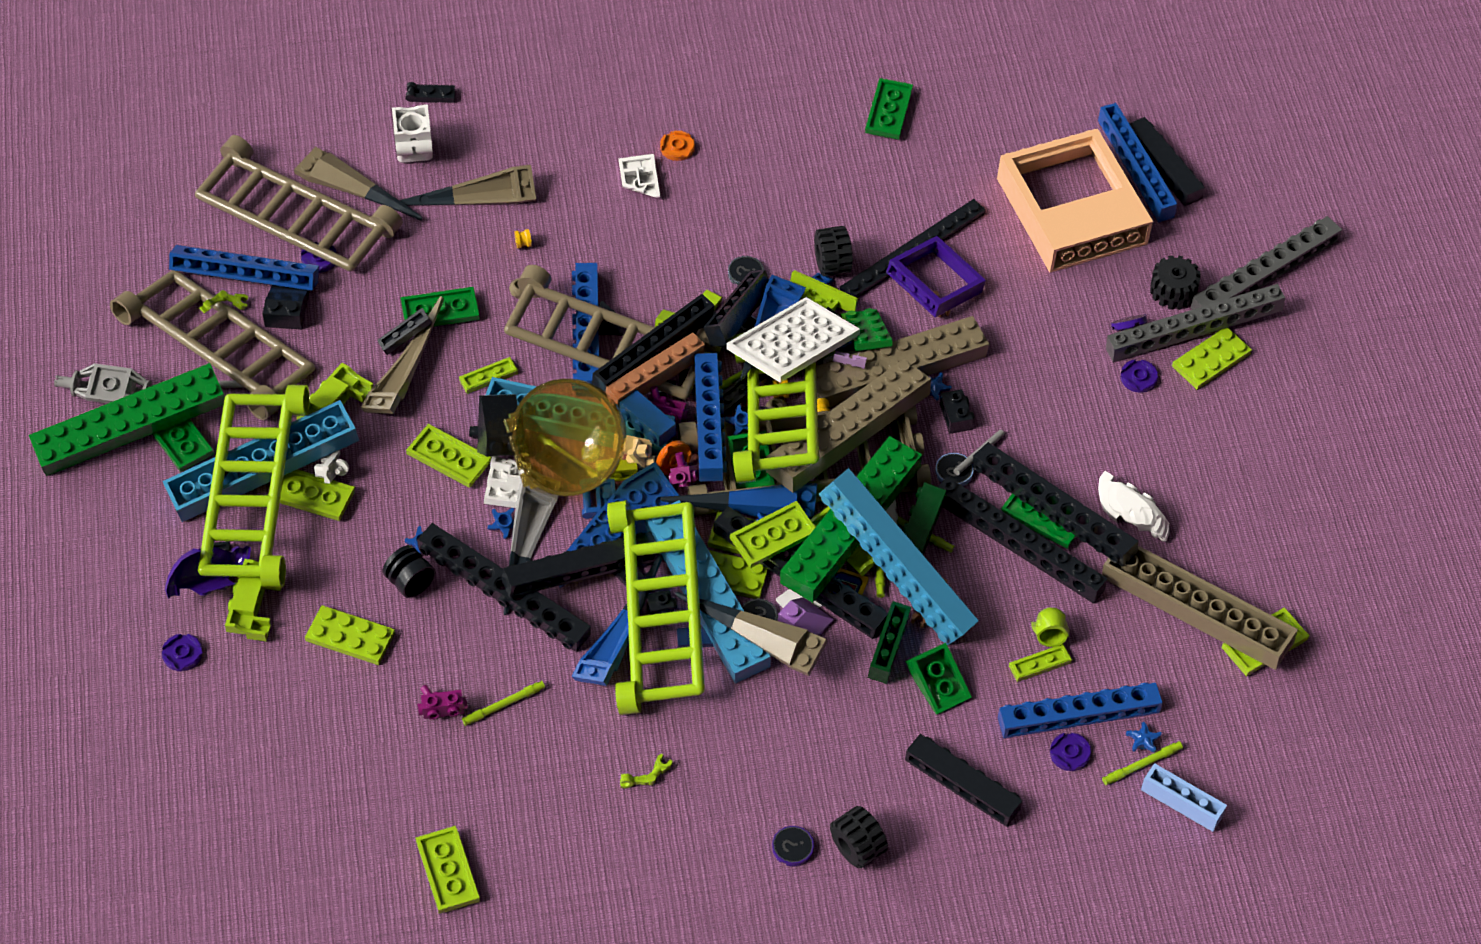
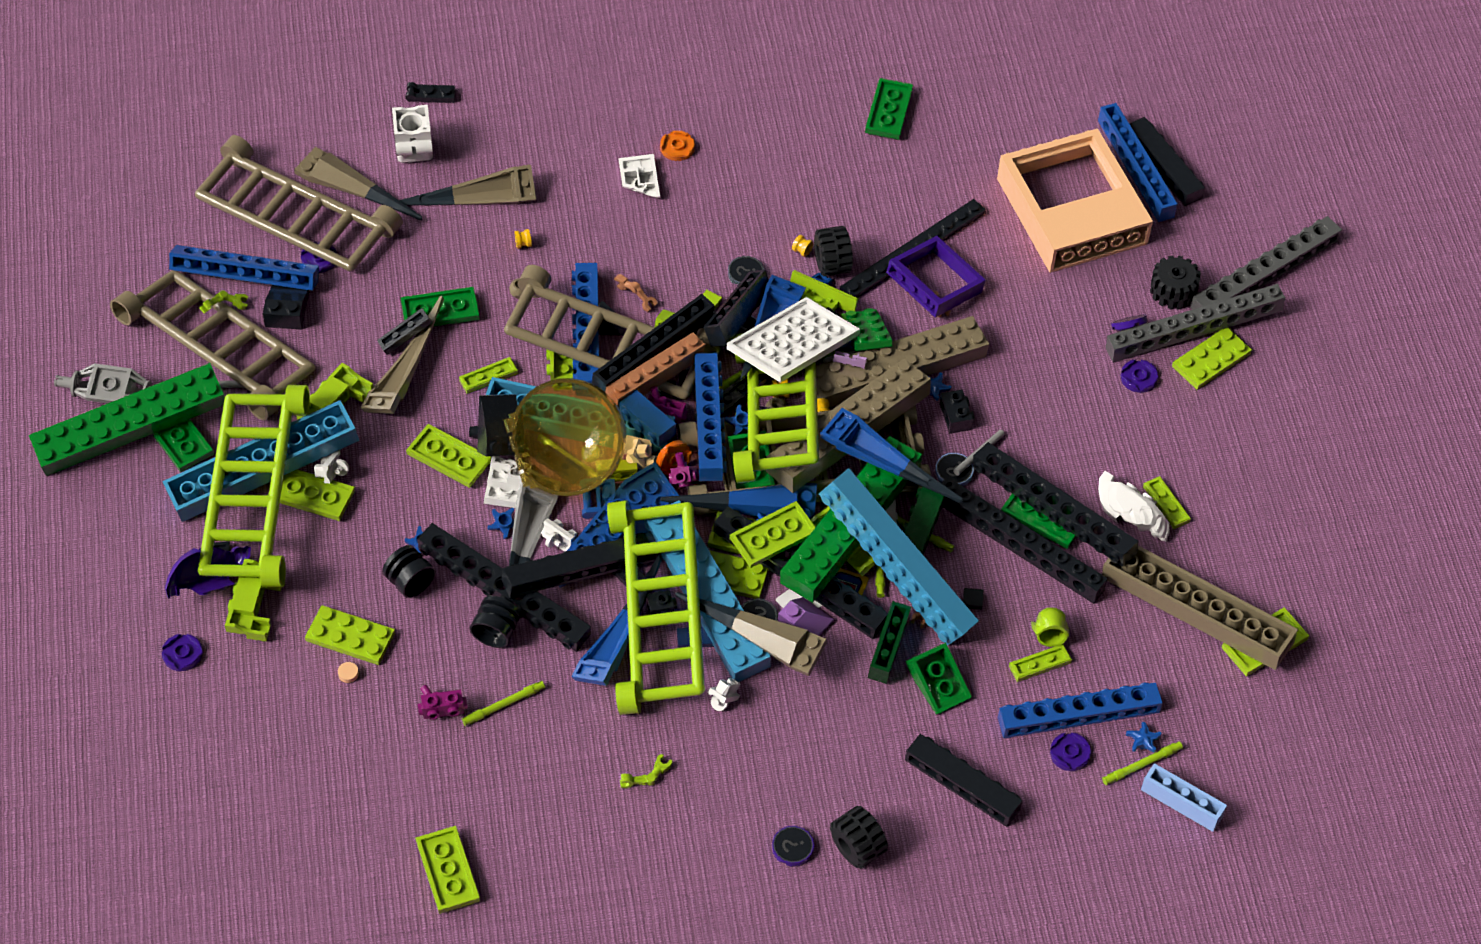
none -> light nougat tile [338,662,359,683]
none -> black wheel [469,596,521,648]
none -> white hips [541,518,578,551]
none -> lime bracket [546,349,573,383]
none -> nougat piece [614,274,658,312]
none -> white hips [708,678,740,711]
none -> yellow wheel [792,234,814,257]
none -> blue plate [820,408,963,503]
none -> black tile [963,588,984,610]
none -> lime tile [1143,476,1191,529]

